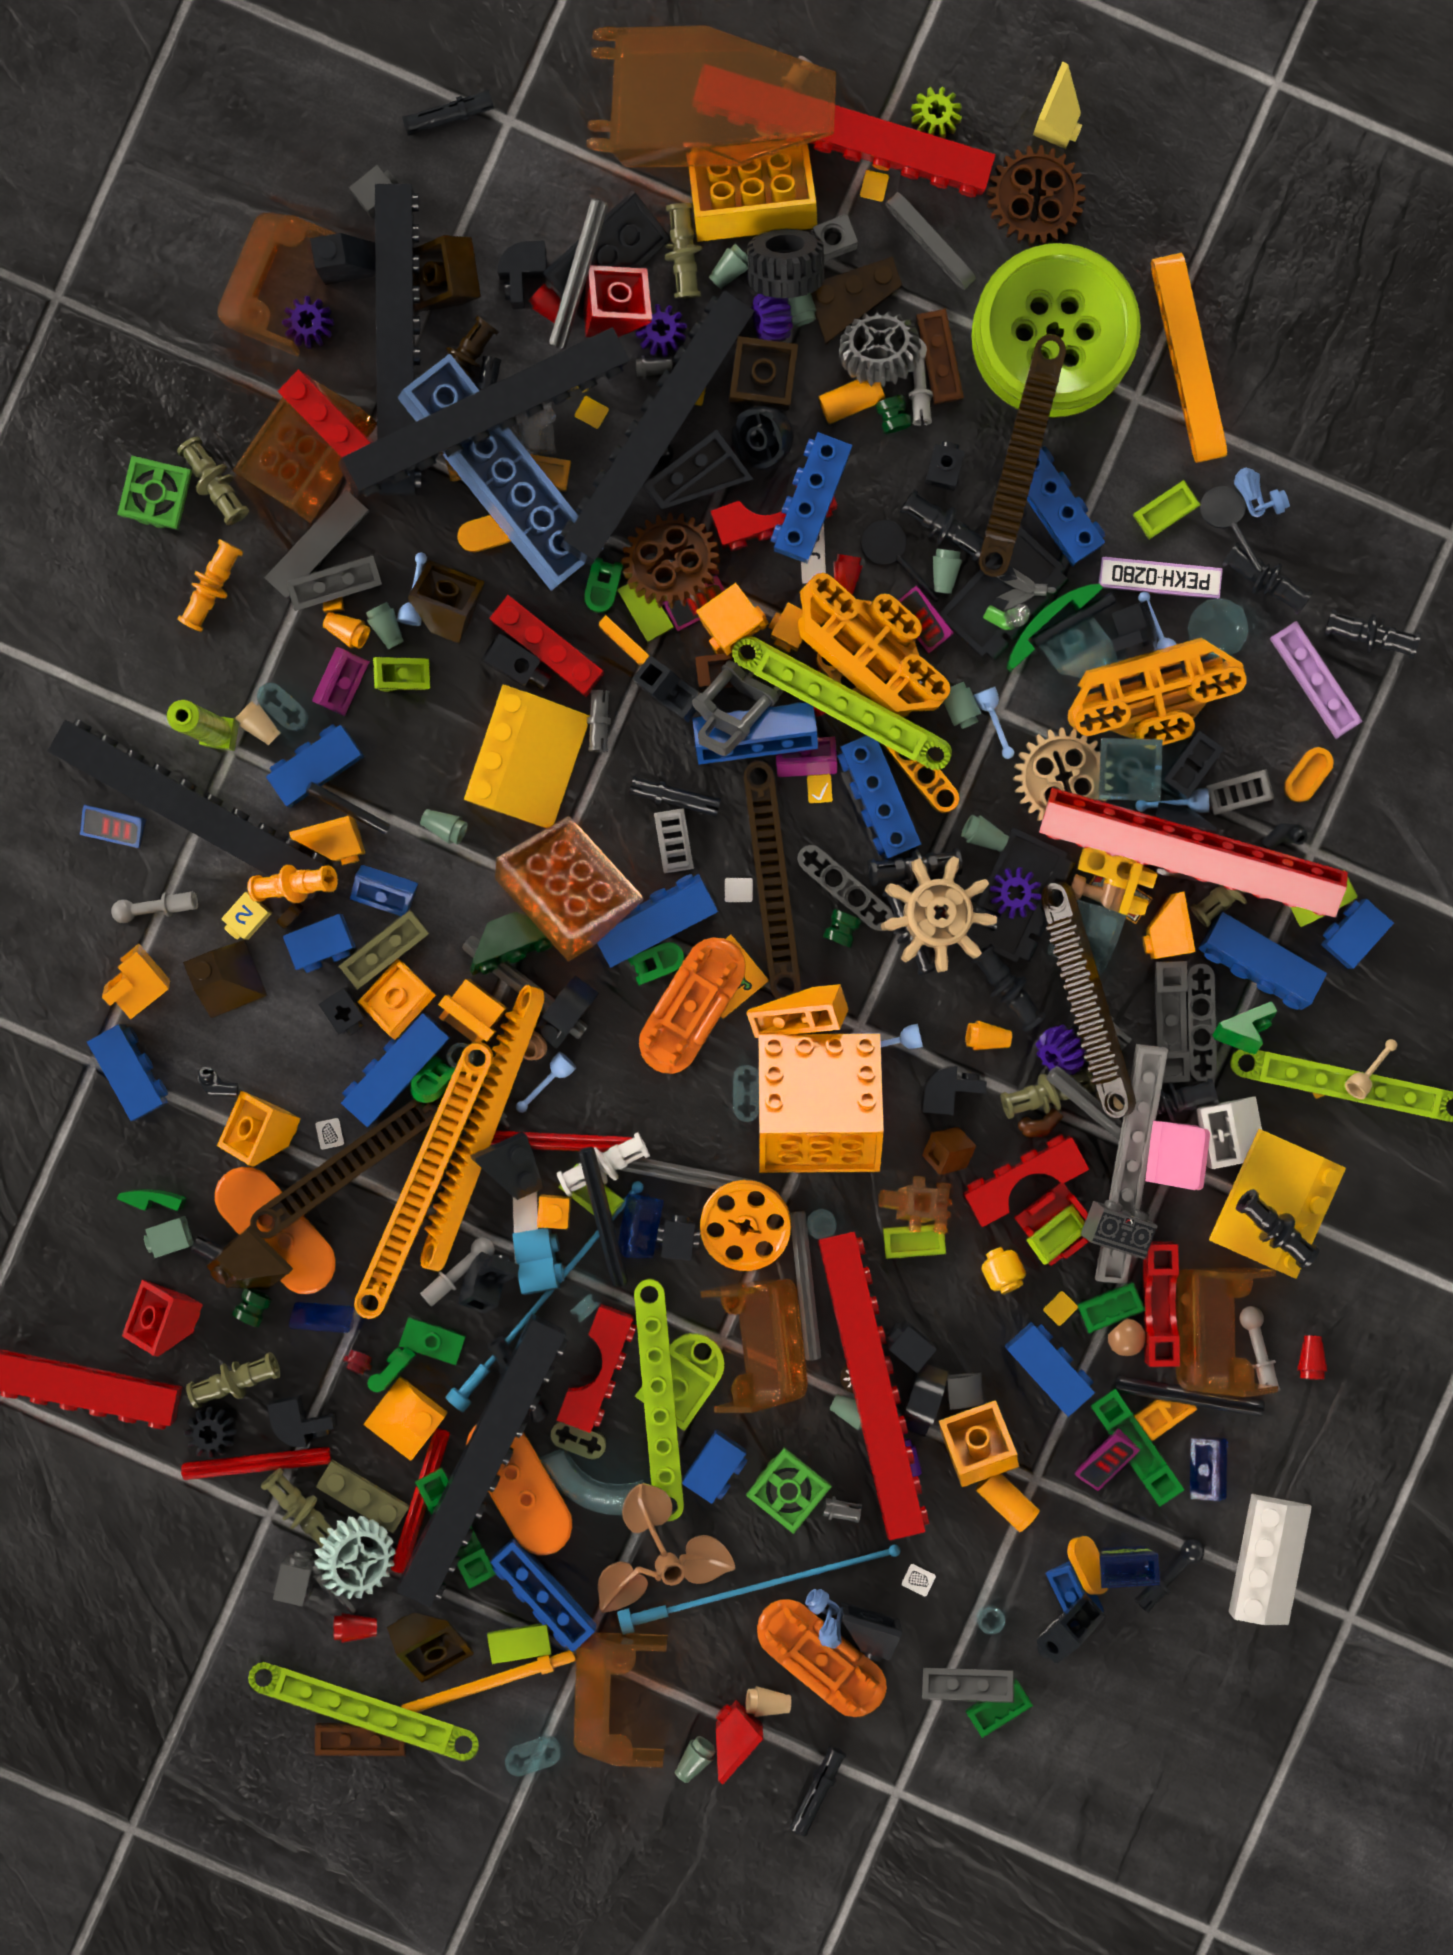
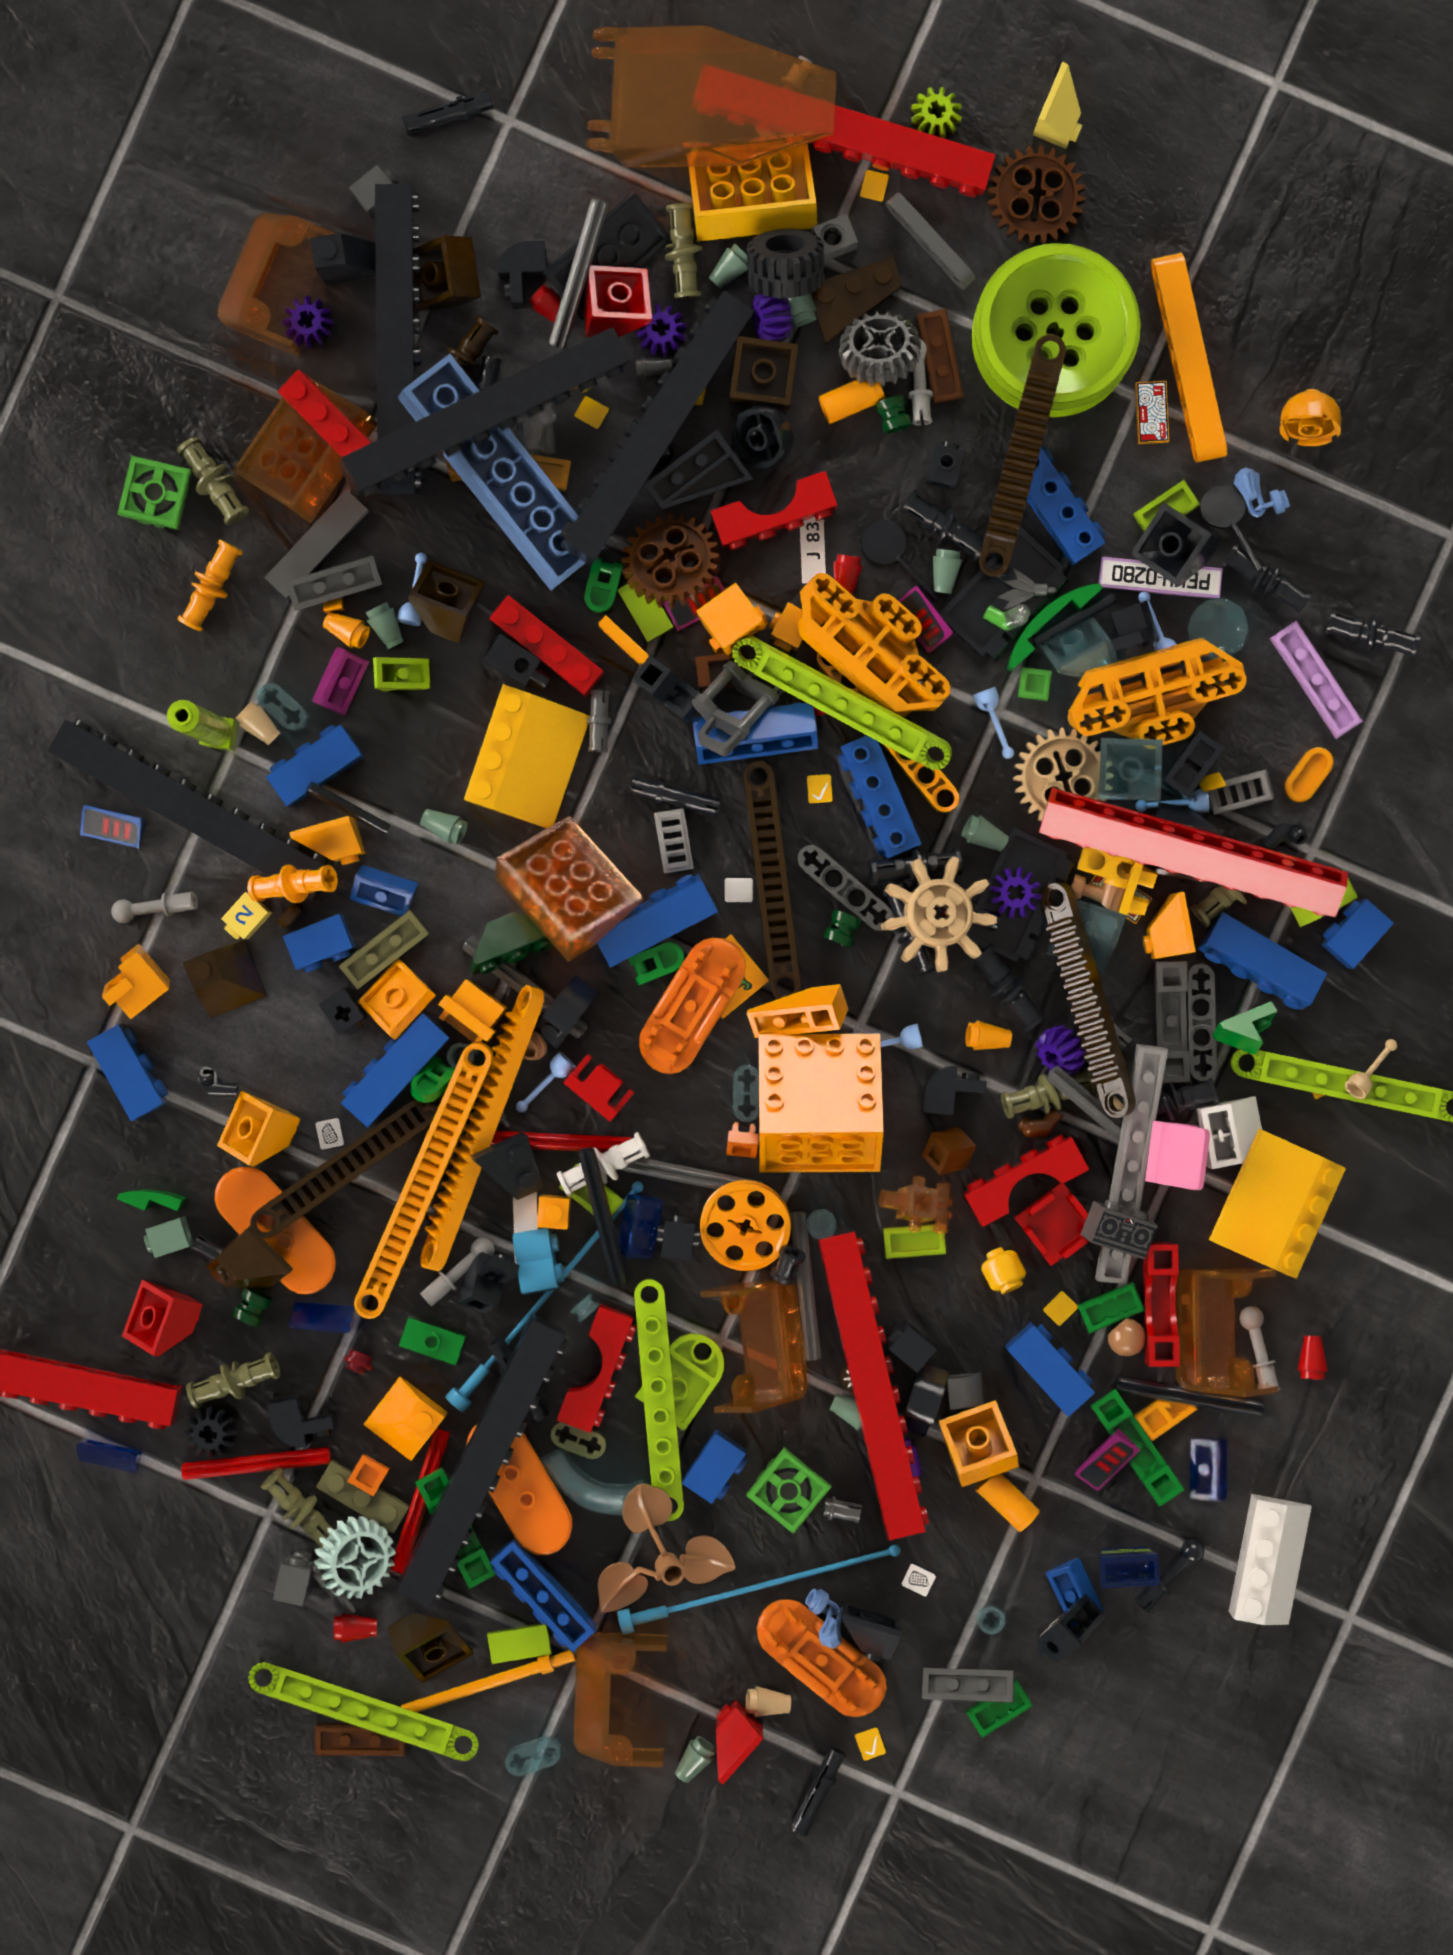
green plate [368,1347,416,1392] -> none
light orange tile [457,515,511,553] -> none
blue brick [771,432,852,564] -> none
magenta slope [776,736,837,777] -> none
sand green brick [943,682,982,729] -> none
lime tile [1026,1204,1085,1265] -> none
light orange tile [1067,1536,1110,1595] -> none
black piece [1236,1189,1319,1269] -> none
none -> clear blue slope [76,1438,142,1473]
none -> orange tile [347,1454,390,1497]
none -> red panel [563,1053,635,1122]
none -> orange tile [726,1122,759,1158]
none -> black bush [770,1245,806,1285]
none -> yellow sticker [855,1727,886,1761]
none -> bright green tile [1017,667,1052,702]
none -> black slope [1130,503,1222,587]
none -> tile [1135,381,1169,444]
none -> yellow sticker [1199,772,1226,792]
none -> light orange cylinder [1280,389,1341,446]

